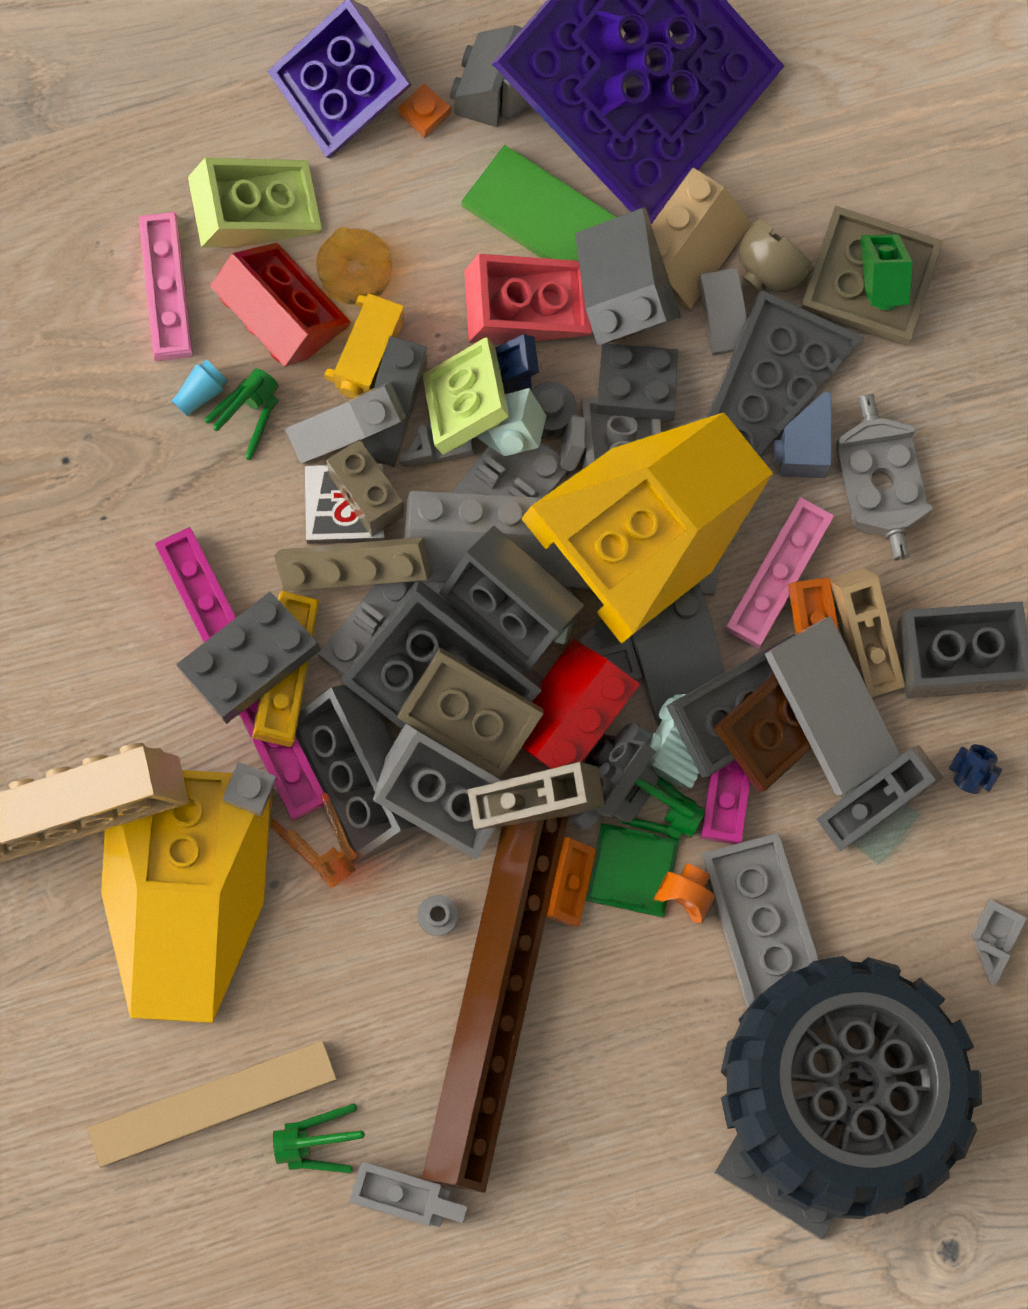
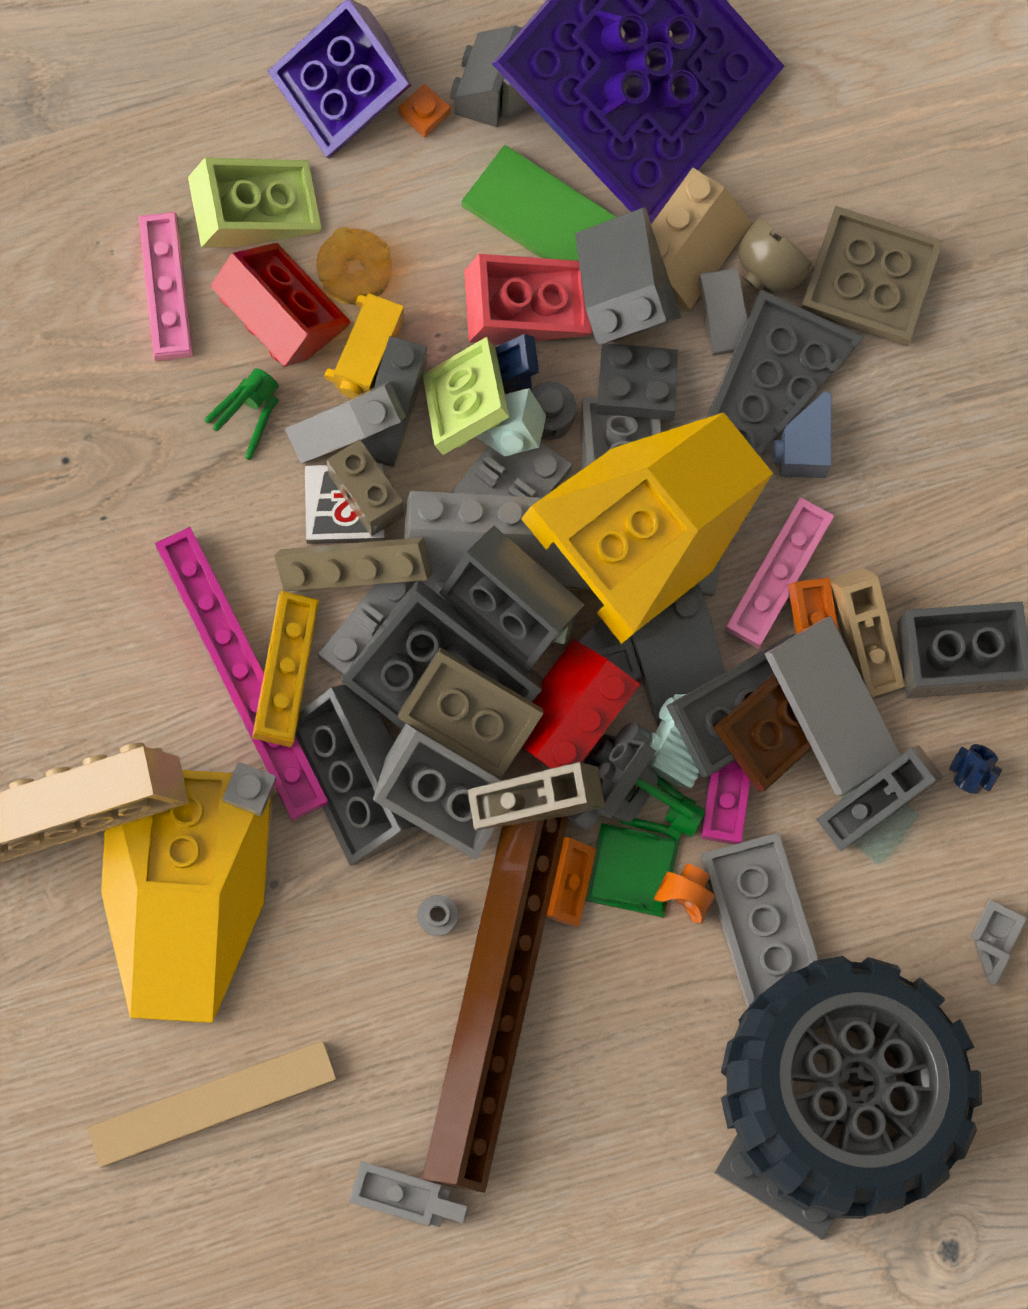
medium azure cone [171,359,228,416] -> none
dark grey plate [176,591,321,724] -> none
clear orange plant [271,793,357,889] -> none
green plant [273,1104,365,1173] -> none
light grey slope [399,423,476,466] -> none
light grey tile [560,415,586,471] -> none
light grey plate [836,394,933,561] -> none
green slope [861,234,913,310] -> none

